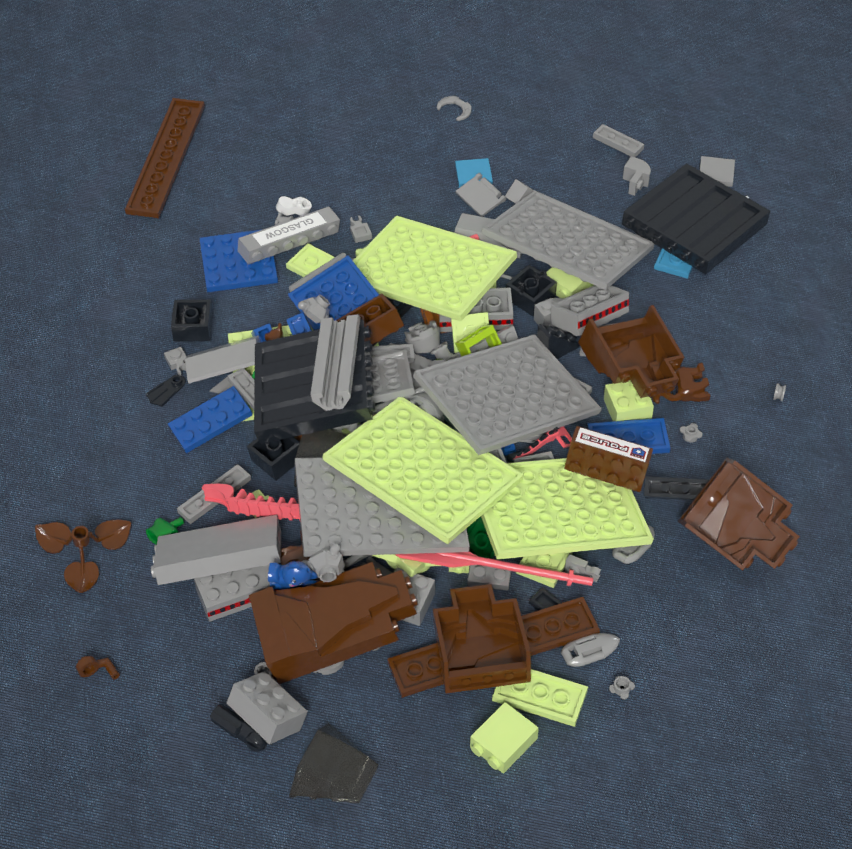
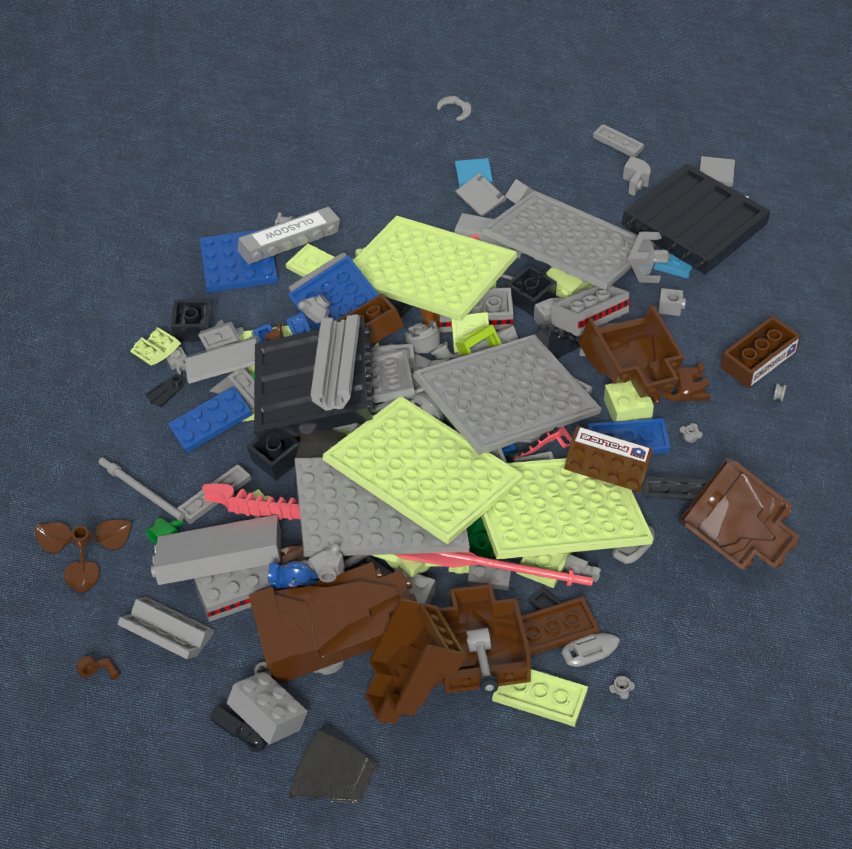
reddish brown plate [125,98,205,218] -> none
white piece [276,196,312,216] -> none
light grey plate [350,216,372,243] -> none
yellowish green brick [470,702,538,774] -> none
none -> light grey bar [98,457,185,521]
none -> light grey slope [117,596,215,659]
none -> yellowish green slope [130,327,181,366]
none -> light grey panel [198,320,244,350]
none -> reddish brown panel [365,598,466,724]
none -> light grey piece [466,628,498,694]
none -> light grey panel [628,232,670,283]
none -> light grey brick [658,288,686,316]
none -> reddish brown brick [720,316,801,388]

